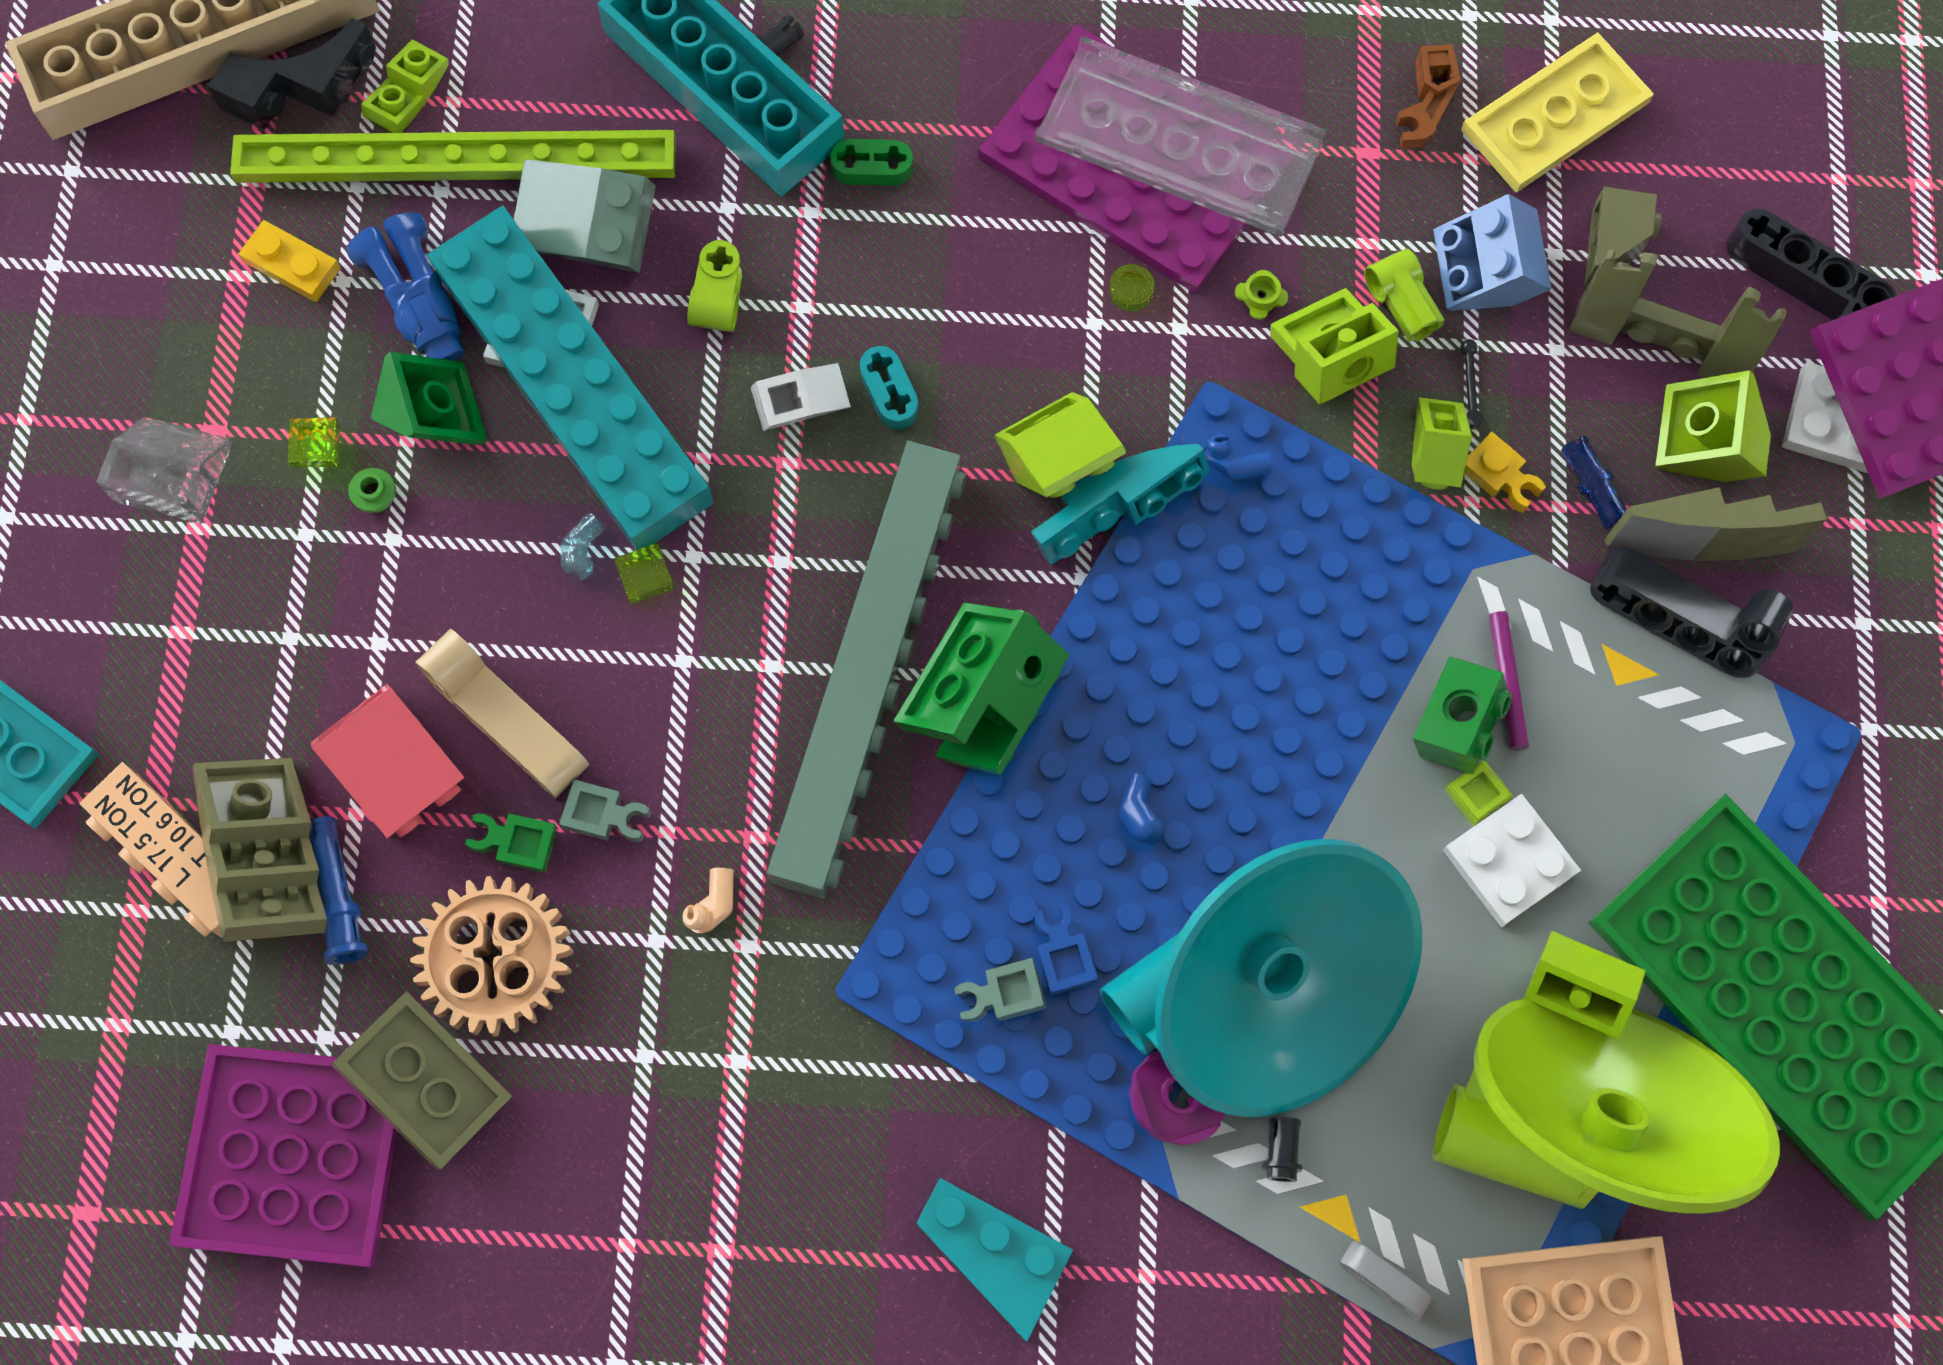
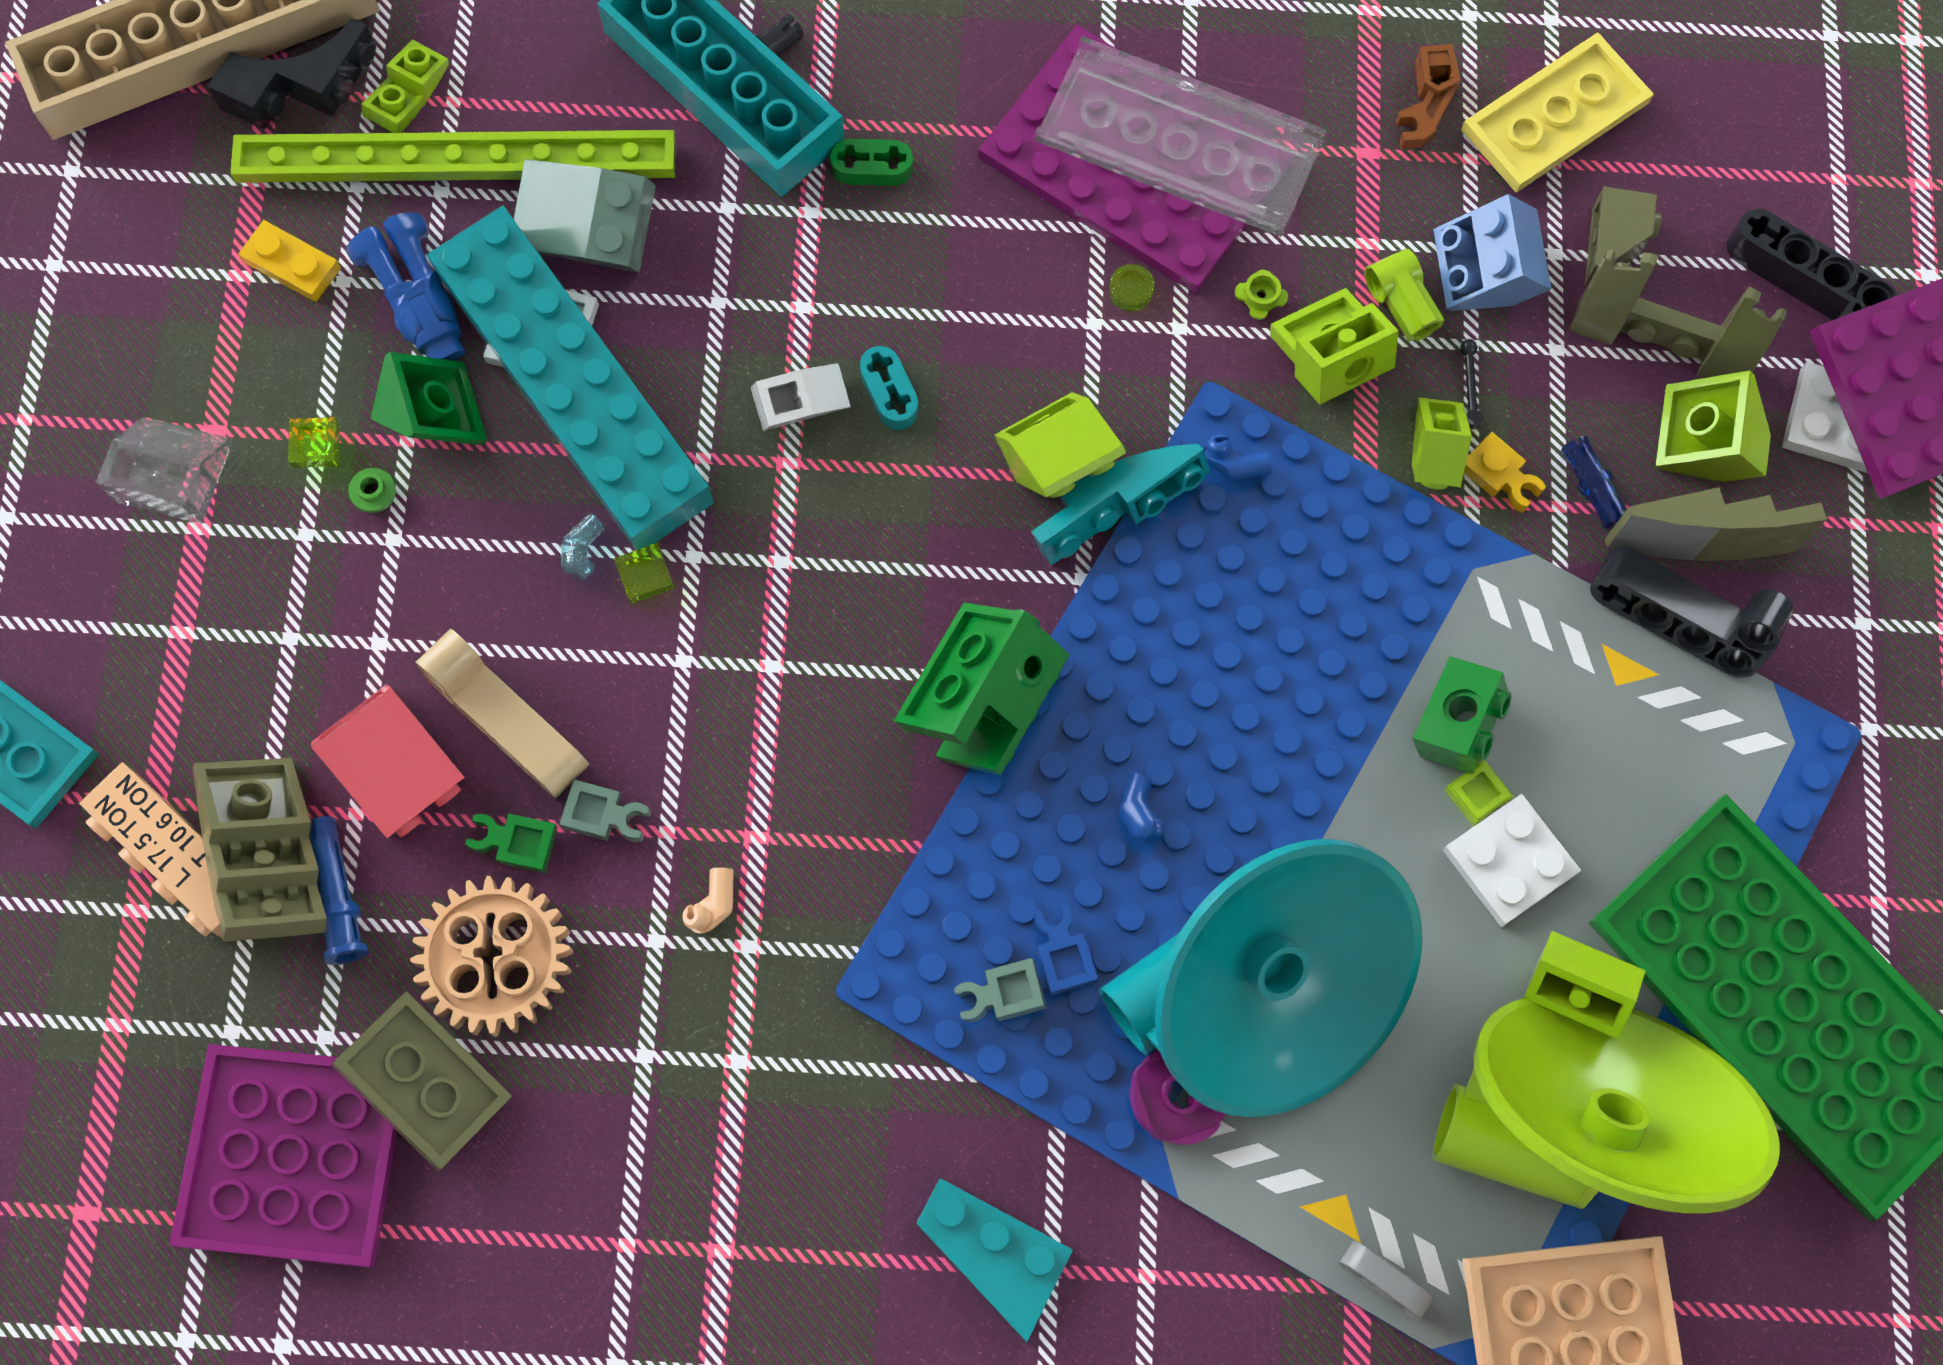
lime piece [687,240,742,332] -> none
sand green brick [766,440,966,900] -> none
black pin [1262,1116,1303,1182] -> none
magenta bar [1489,611,1529,751] -> none

